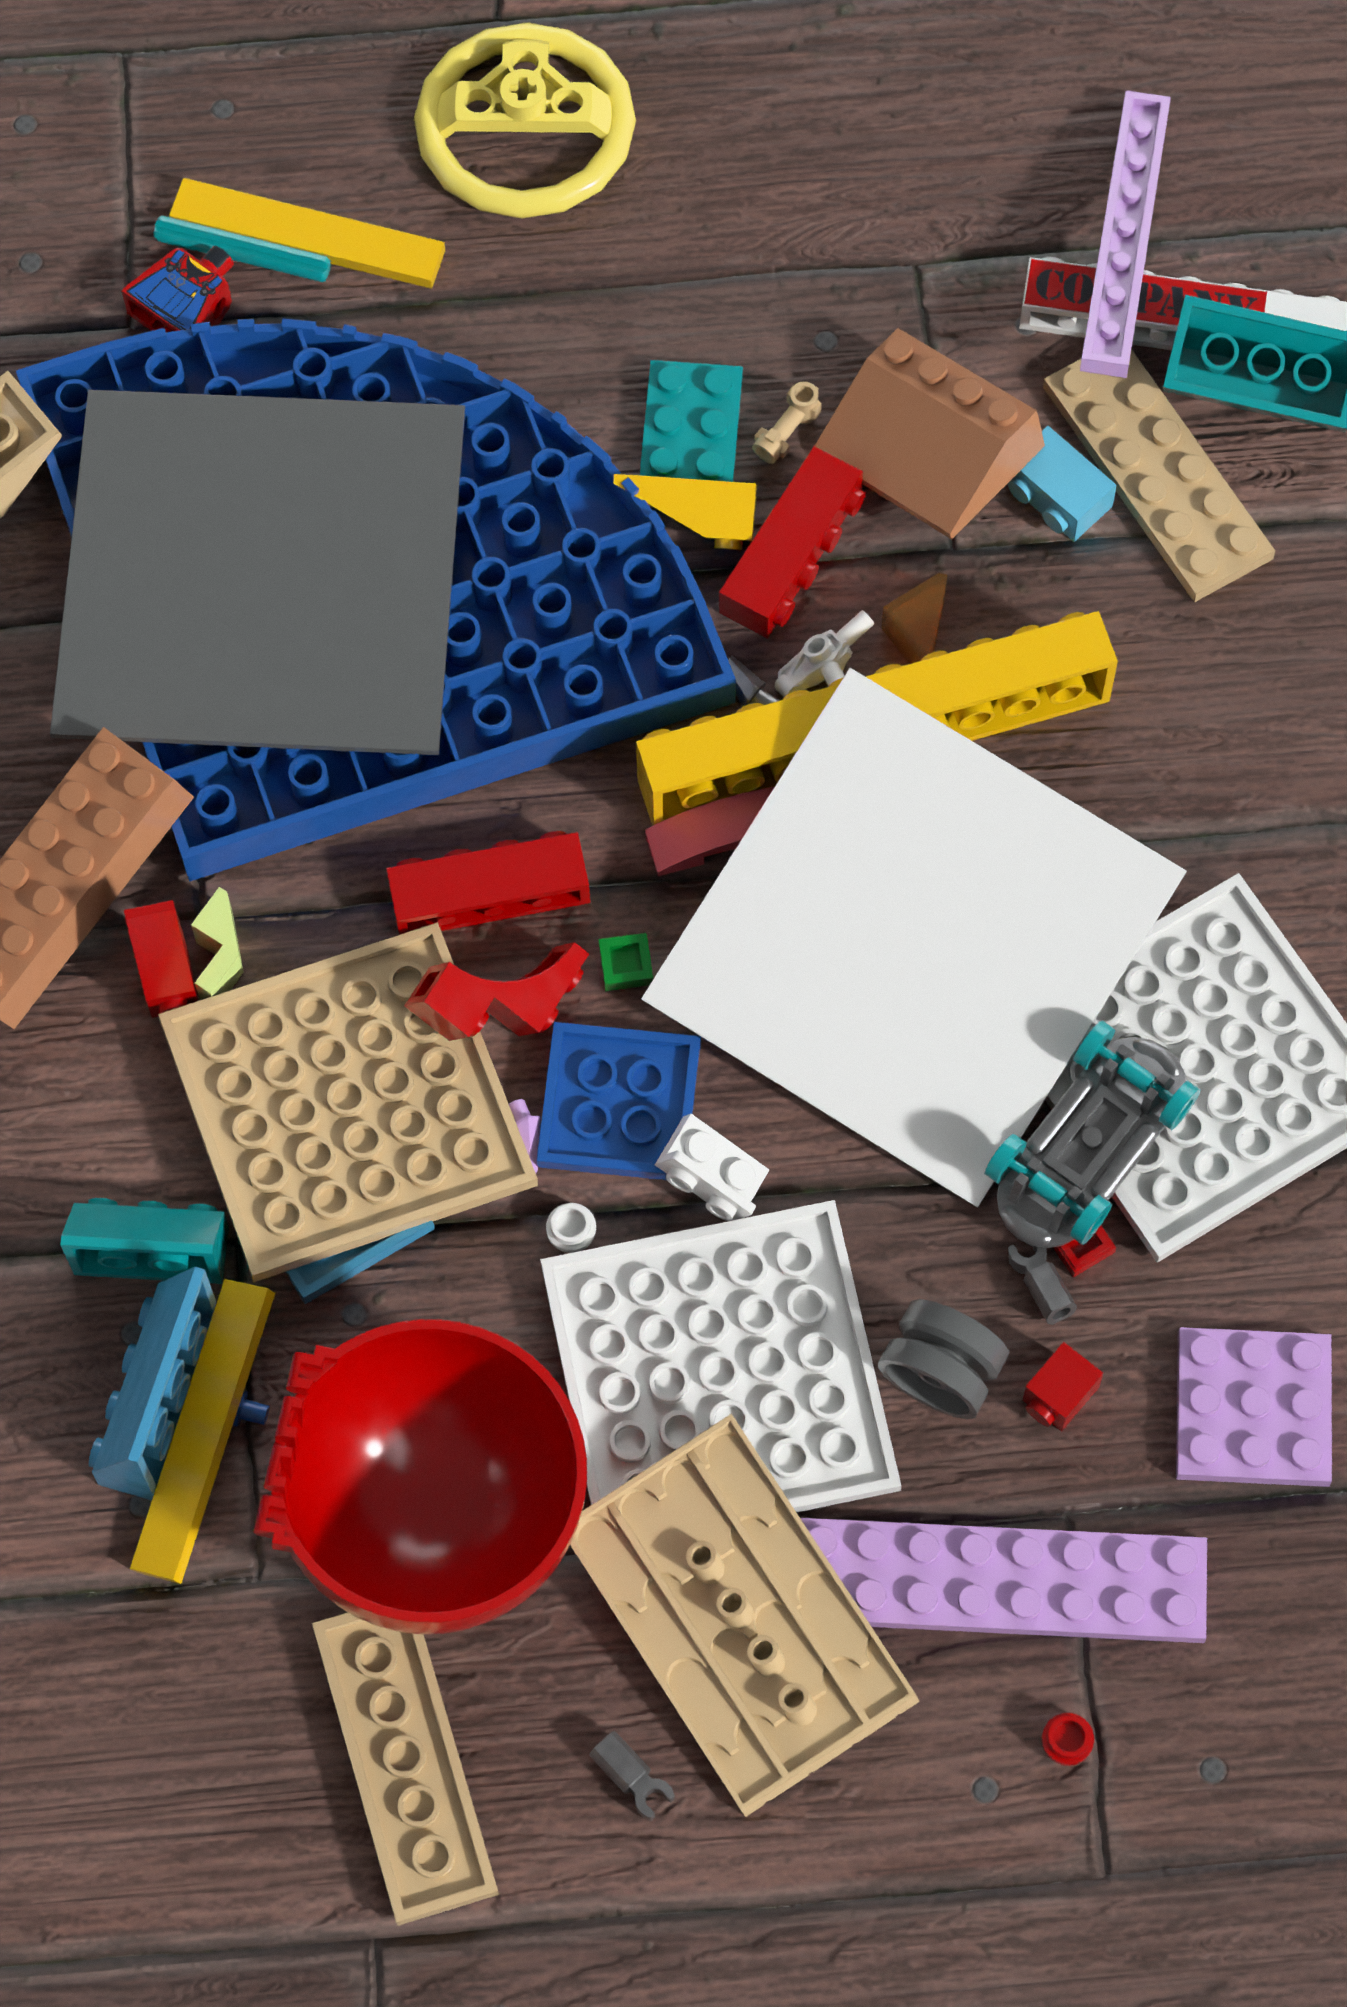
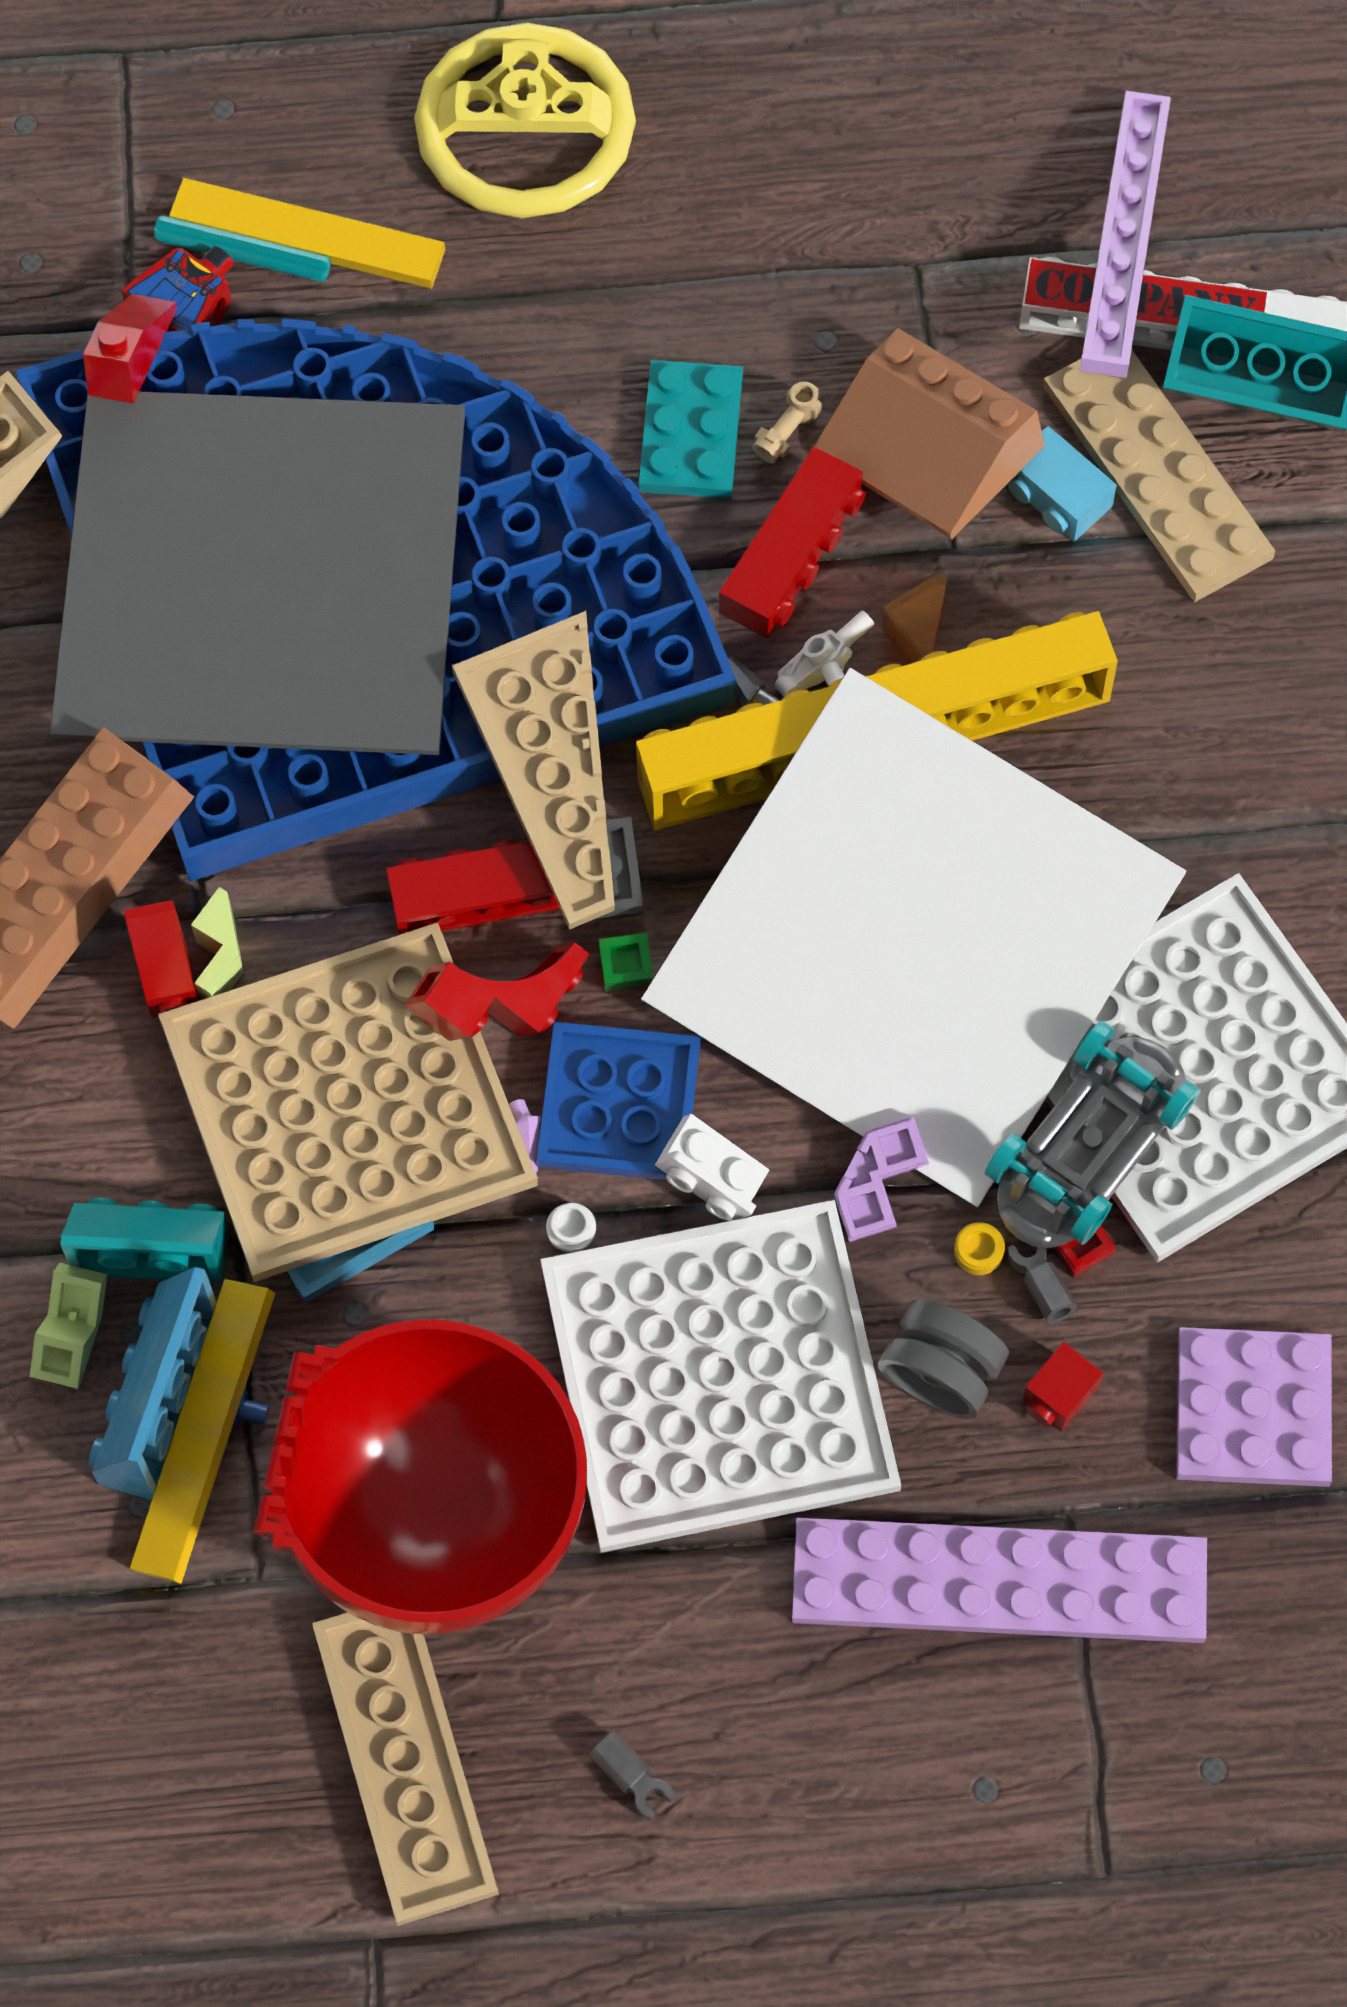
tan piece [570,1413,920,1817] -> none
yellow slope [613,474,757,550] -> none
coral slope [645,787,774,876] -> none
red plate [1042,1713,1094,1766] -> none
none -> yellowish green slope [30,1262,108,1389]
none -> red slope [83,294,177,404]
none -> tan wing [452,611,615,929]
none -> dark grey plate [596,817,644,919]
none -> lavender tile [834,1116,929,1242]
none -> yellow tile [954,1222,1005,1275]

